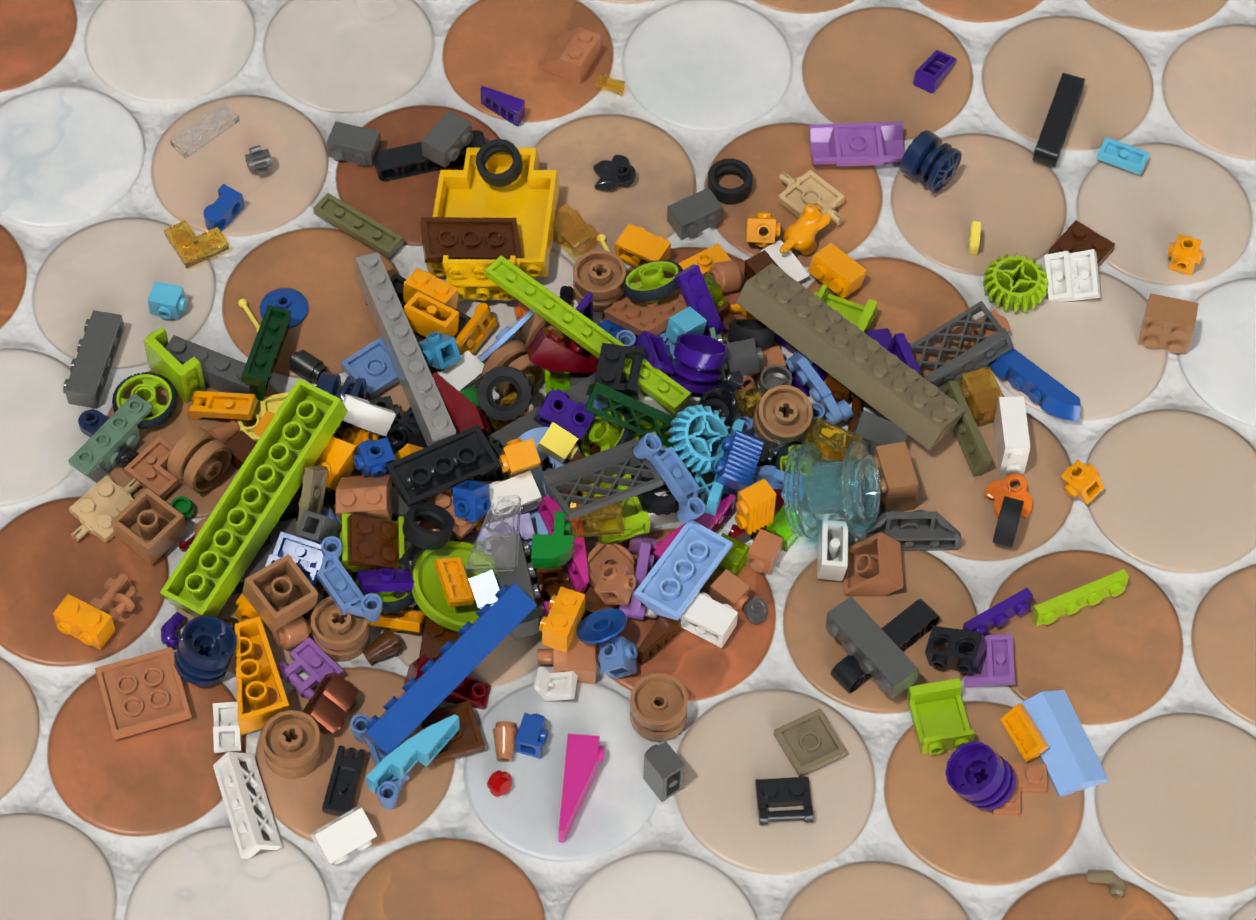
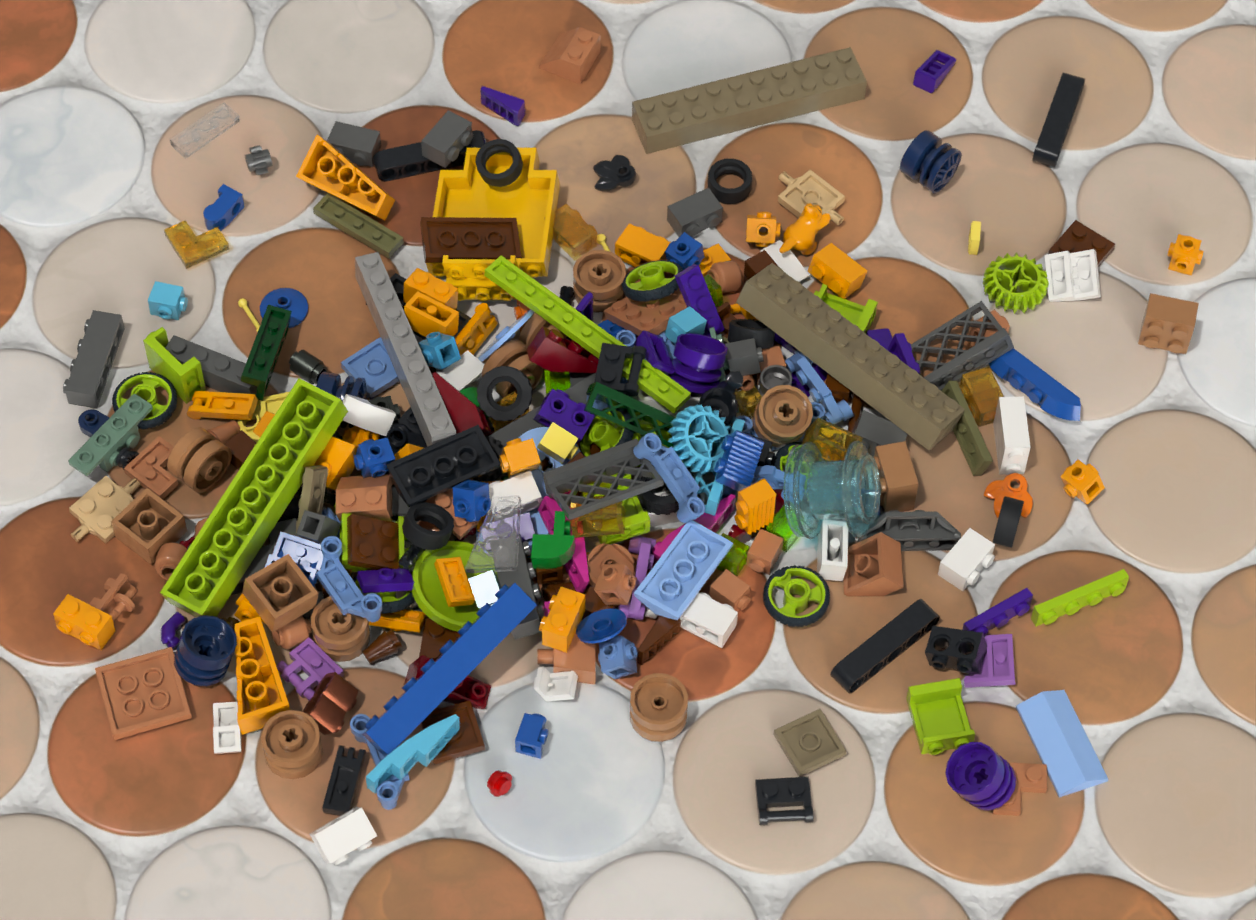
green plate [170,496,195,520] -> none
white fence [213,751,282,859] -> none
nougat cone [493,721,518,762] -> none
dark pink slope [559,734,605,843] -> none
clear yellow pin [595,73,626,95] -> none
dark grey brick [643,741,685,802] -> none
flat silver piece [744,597,768,623] -> none
medium lavender piece [810,121,905,166] -> none
dark grey brick [826,596,919,699] -> none
light orange plate [1000,704,1049,762] -> none
dark tan arm [1087,870,1126,898] -> none
medium azure plate [1097,137,1150,175] -> none
none -> nougat head [154,542,188,580]
none -> light orange wedge [296,134,395,221]
none -> dark tan brick [632,47,867,154]
none -> blue brick [665,232,705,270]
none -> lime wheel [763,565,830,627]
none -> white brick [938,528,995,591]

